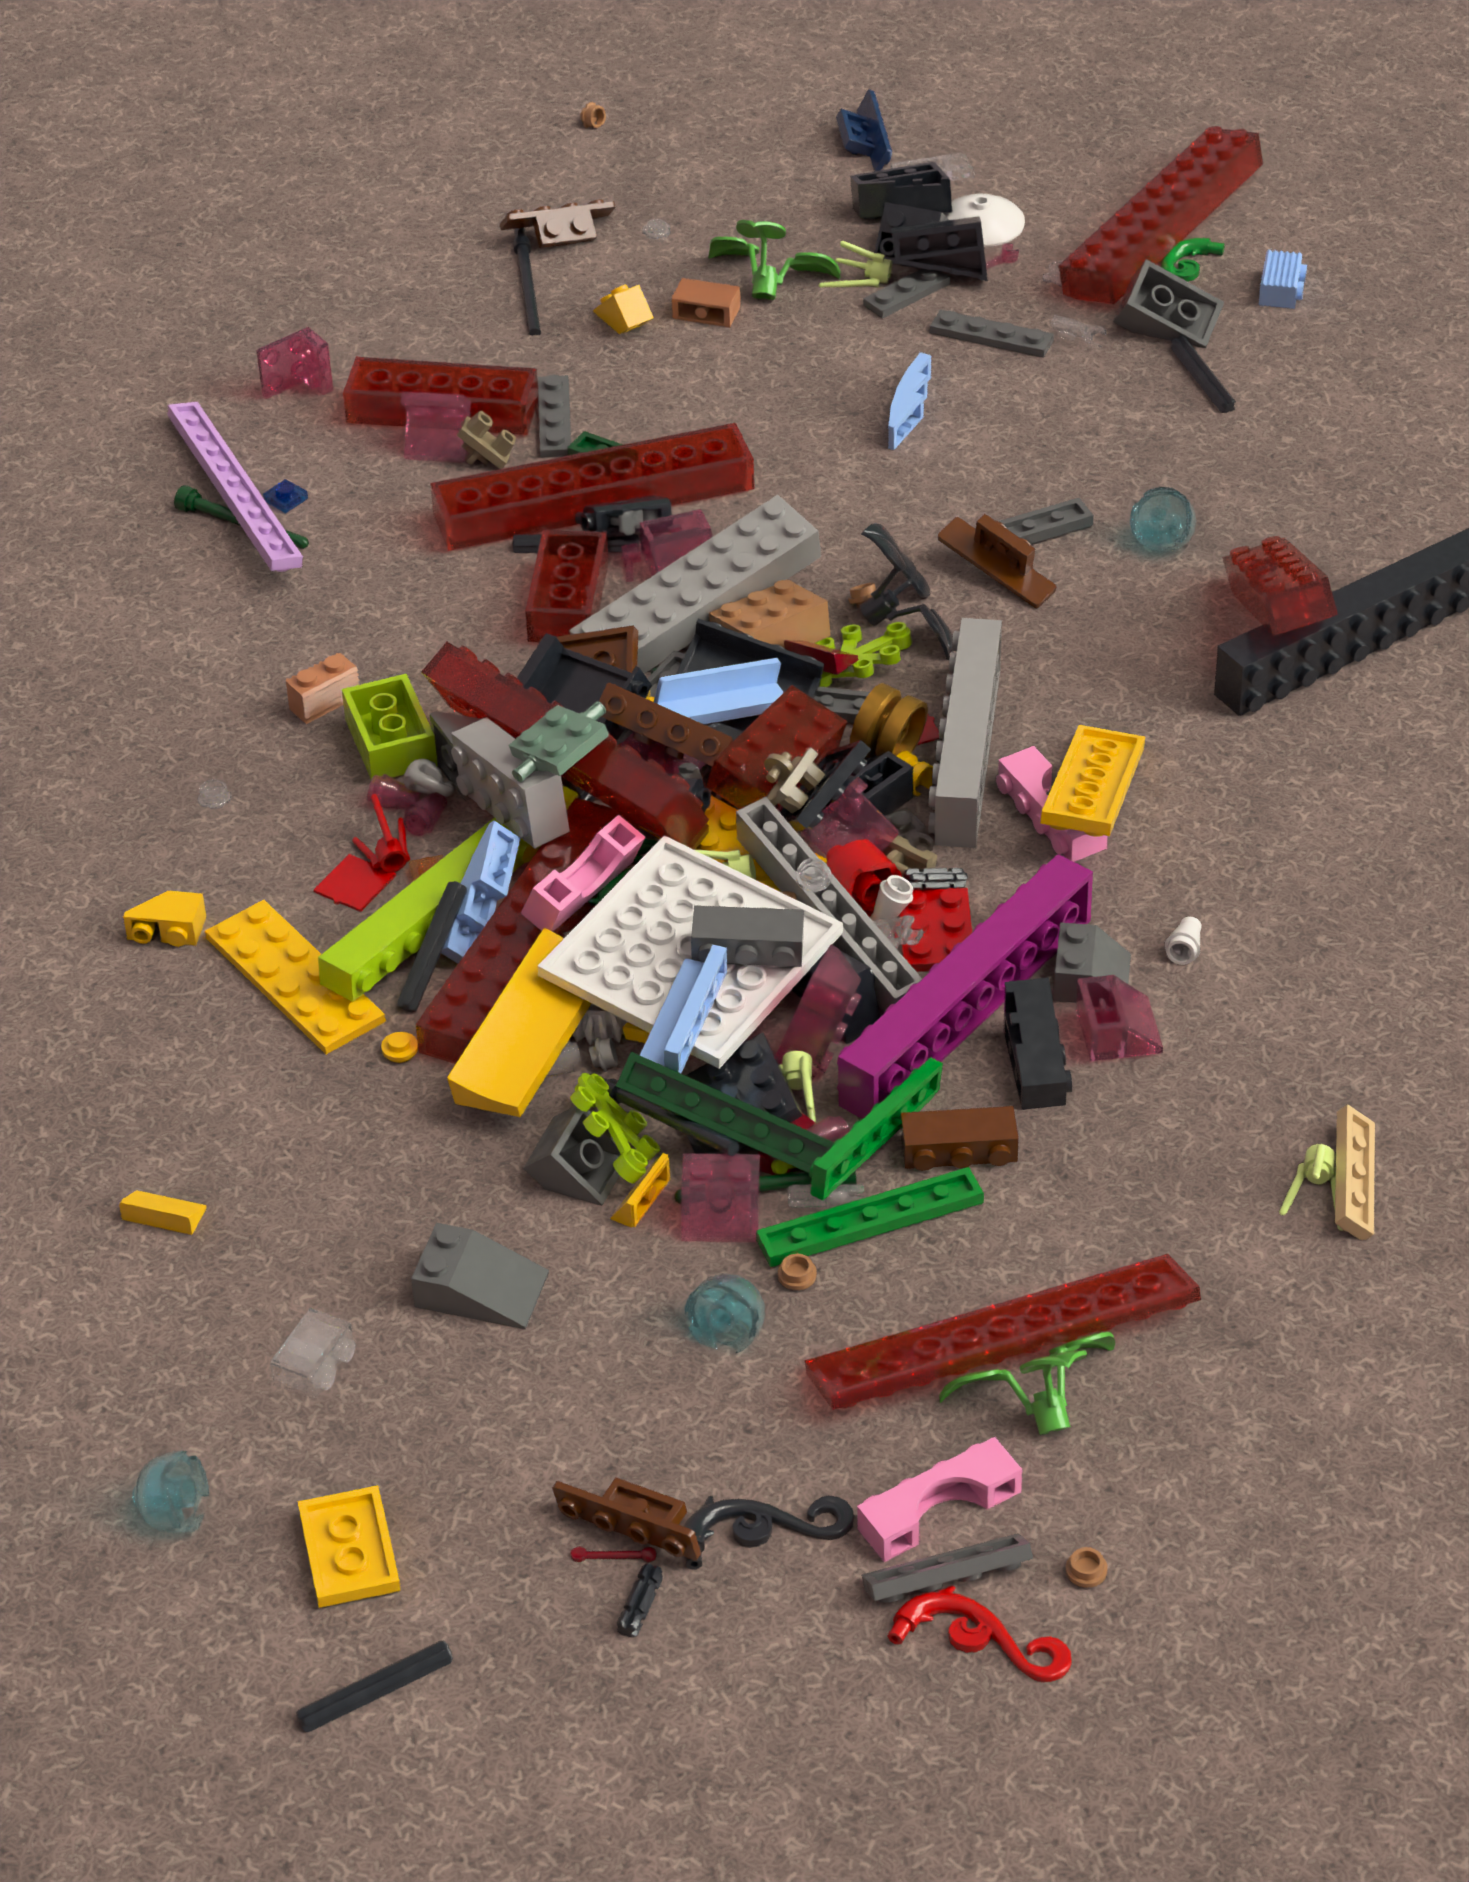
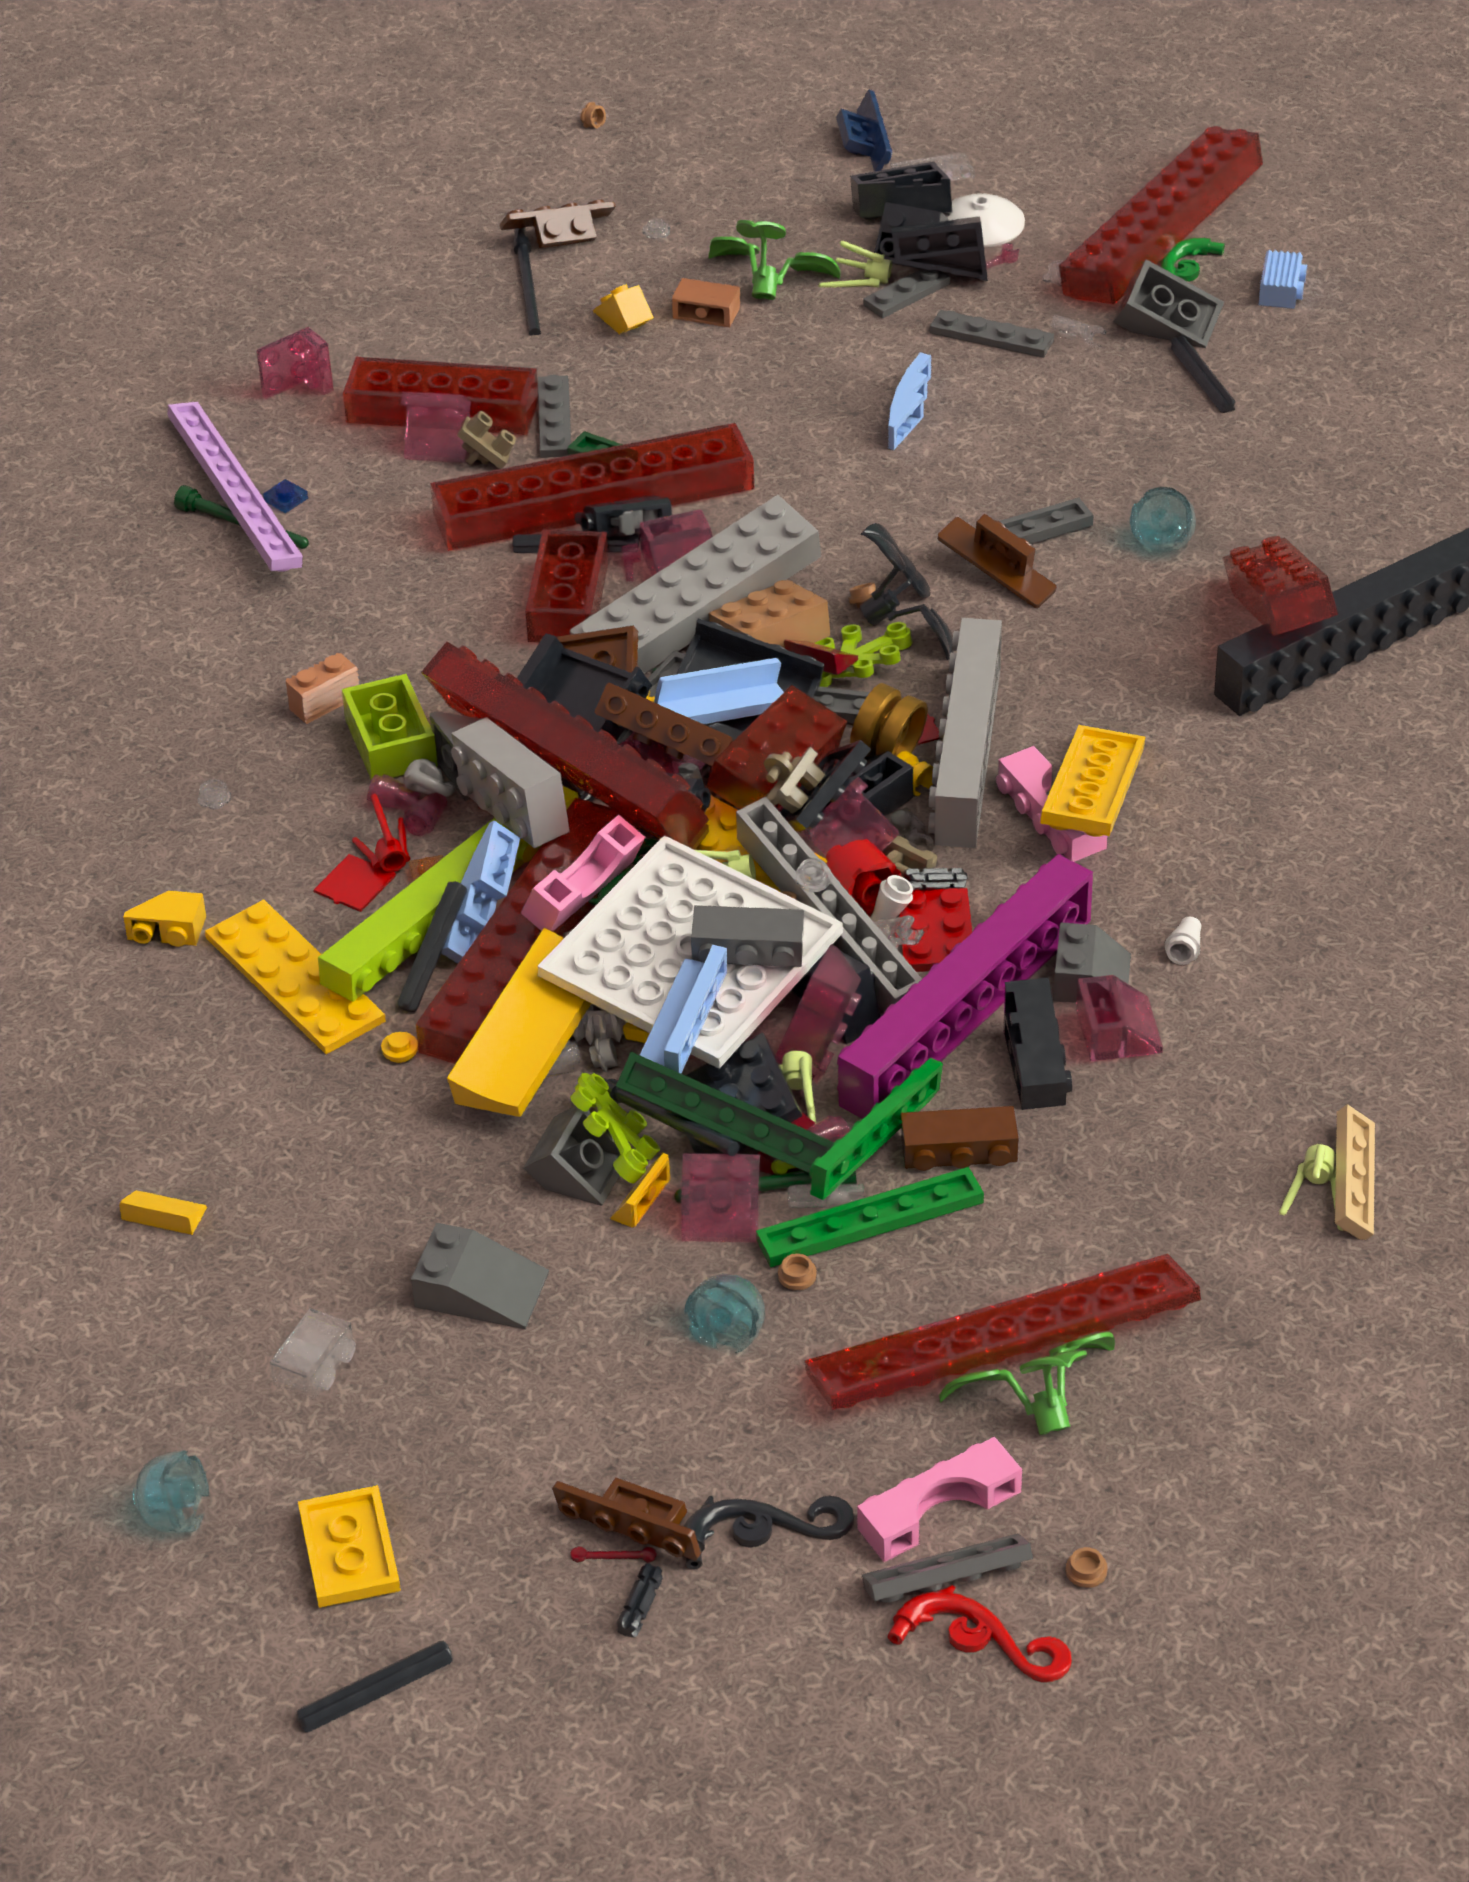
sand green plate [509,701,609,782] -> none

